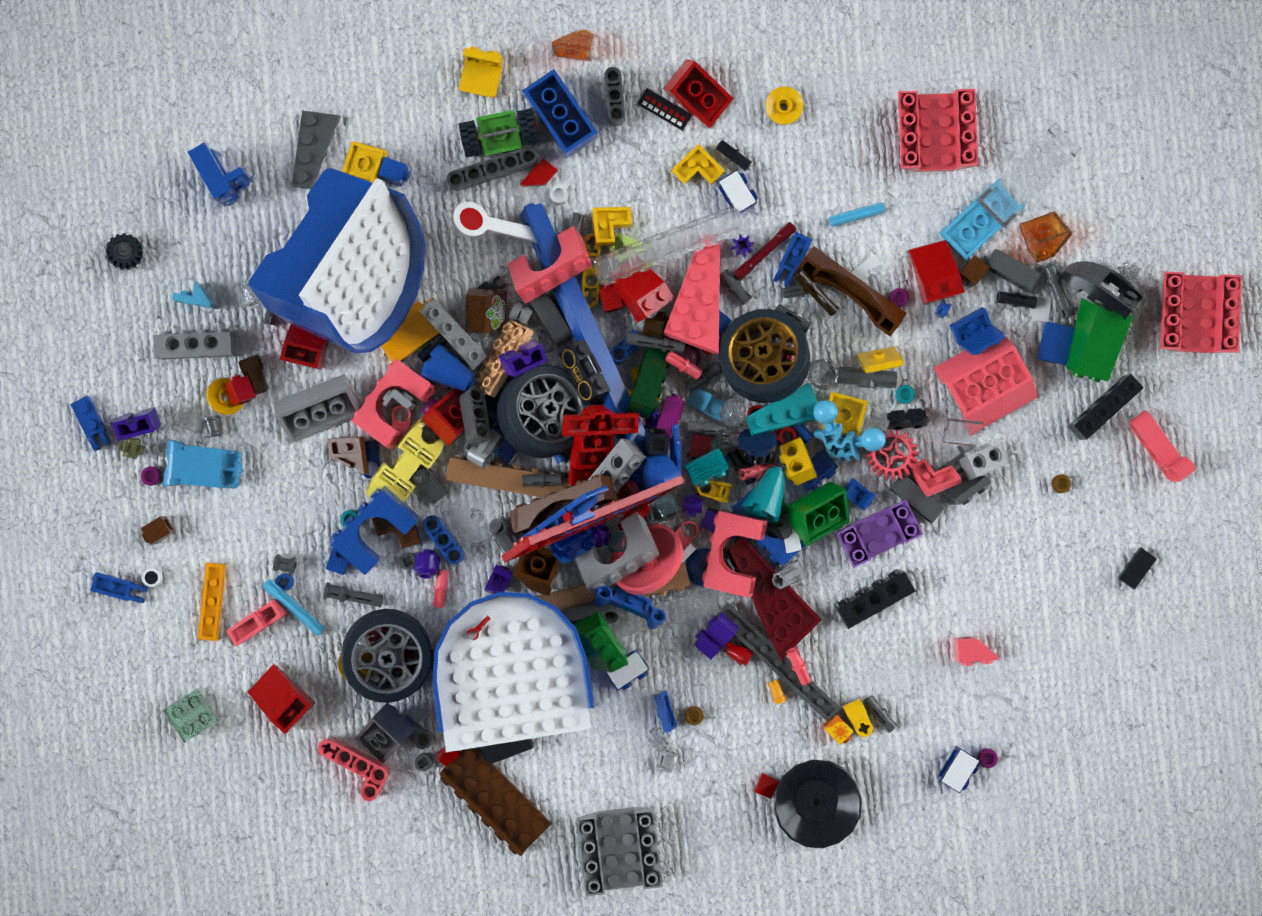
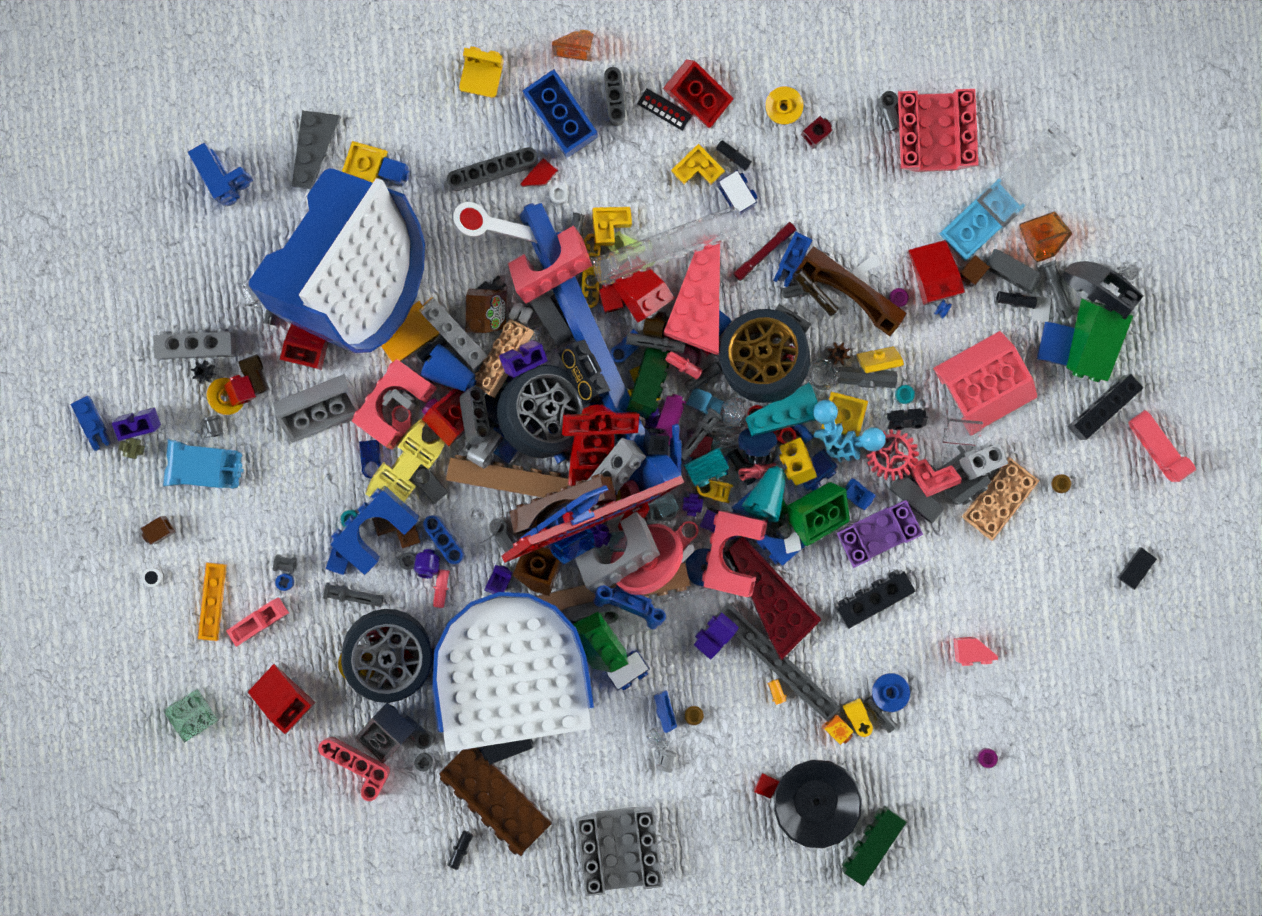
blue hinge [90,572,148,603] -> none
black wheel [106,233,143,270] -> none
magenta tile [141,466,162,486] -> none
medium azure slope [172,281,216,309] -> none
medium azure axle [262,579,325,636] -> none
wing [328,436,369,474] -> none
red slope [437,746,461,766] -> none
plate [459,108,539,158] -> none
red hand [467,615,491,640] -> none
dark grey pin [522,472,562,488] -> none
dark grey pin [720,269,752,305] -> none
red cone [723,642,753,666] -> none
dark purple gear [730,234,754,258] -> none
light grey piece [772,560,807,589] -> none
coral axle [786,647,811,685] -> none
medium azure axle [829,202,885,227] -> none
white brick [936,745,980,793] -> none
blue bracket [949,307,1005,355] -> none
coral slope [1160,271,1242,353] -> none
none -> black gear [191,360,217,384]
none -> black axle [447,830,473,870]
none -> dark grey pin [681,408,723,462]
none -> dark red brick [801,116,833,149]
none -> reddish brown gear [827,342,850,365]
none -> dark green brick [842,805,907,887]
none -> blue dish [872,673,910,712]
none -> dark grey piece [878,91,899,132]
none -> light nougat tile [961,457,1039,541]

